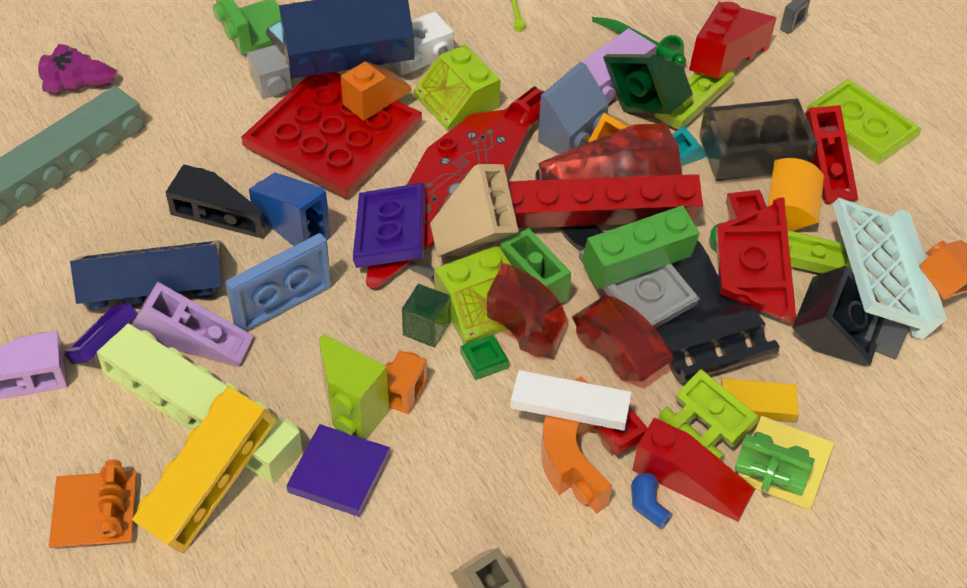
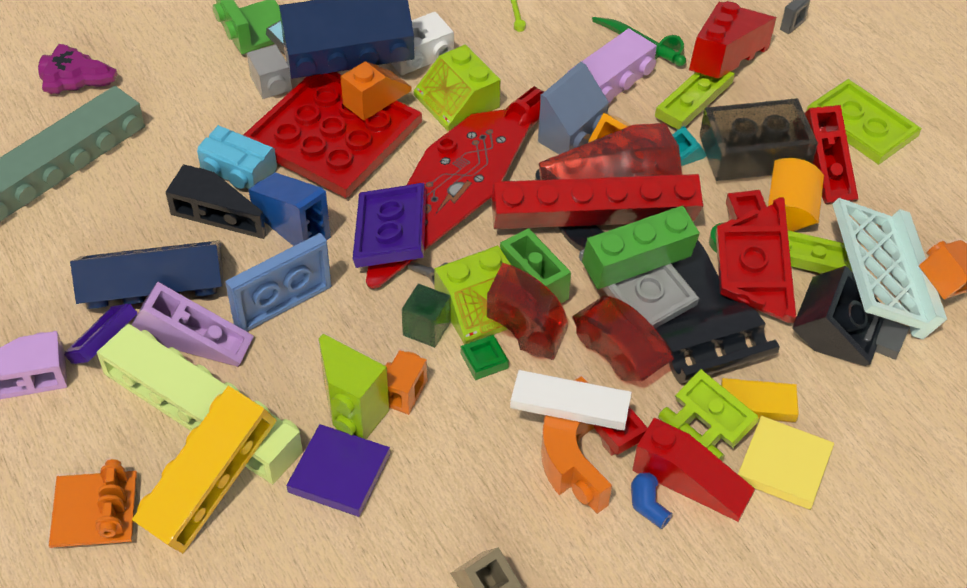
tan slope [430,164,519,257] -> none
dark green slope [603,54,693,114] -> none
bright green hips [734,432,815,496] -> none
none -> medium azure brick [197,125,277,189]

